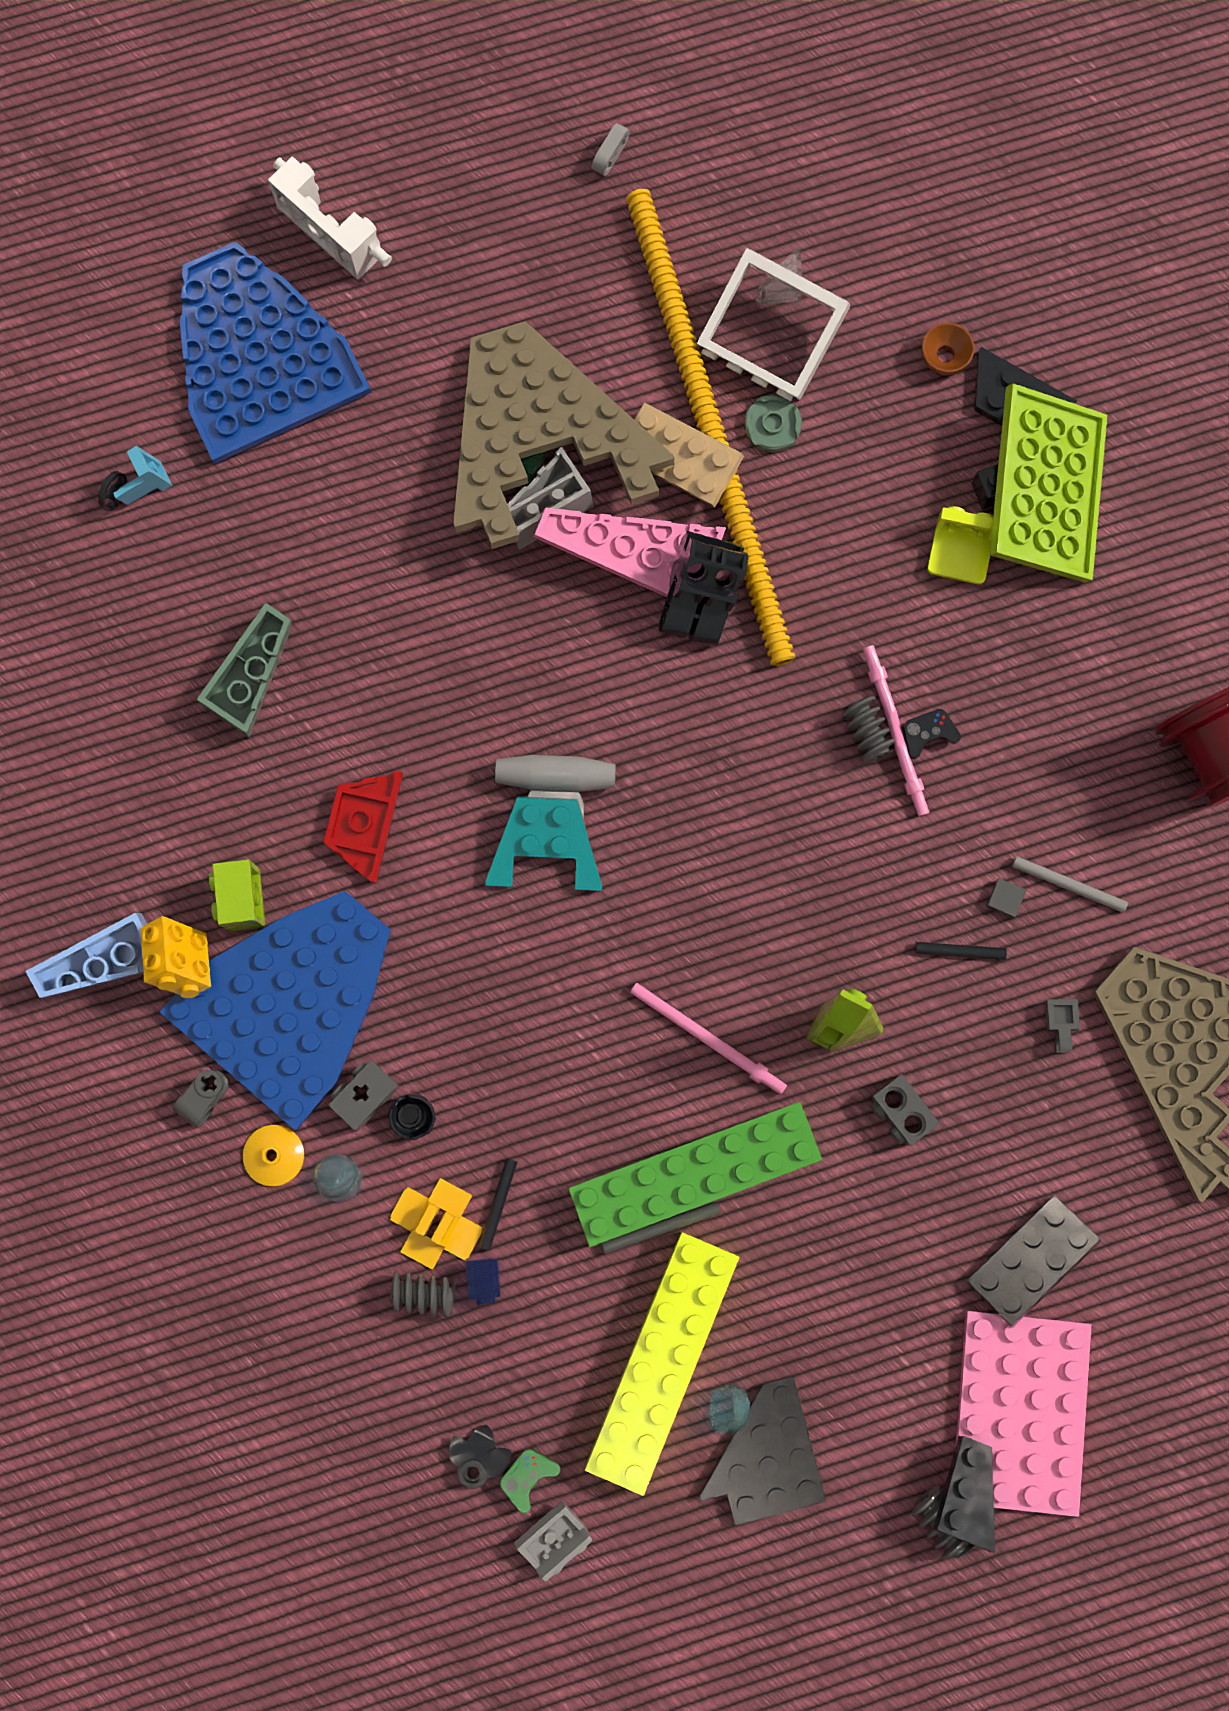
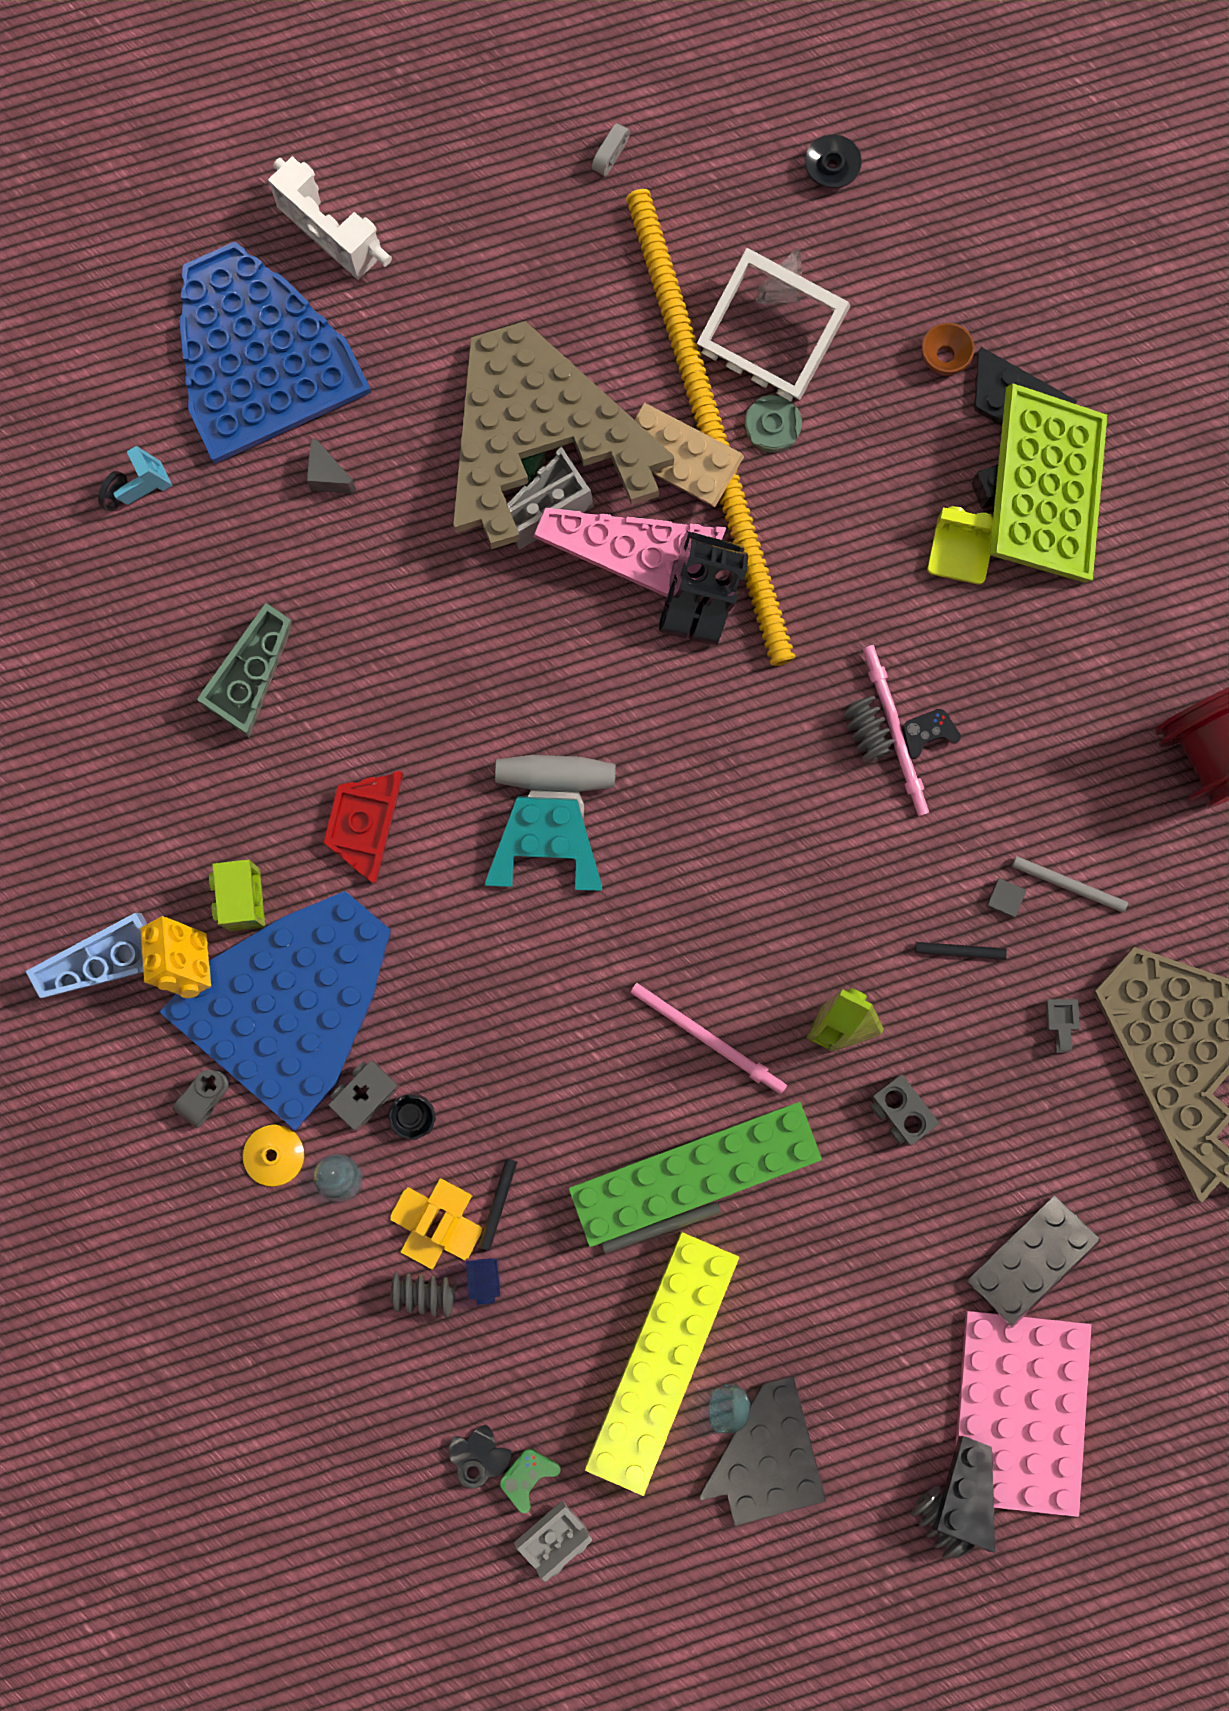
none -> dark grey slope [307,438,356,493]
none -> black dish [805,134,862,189]

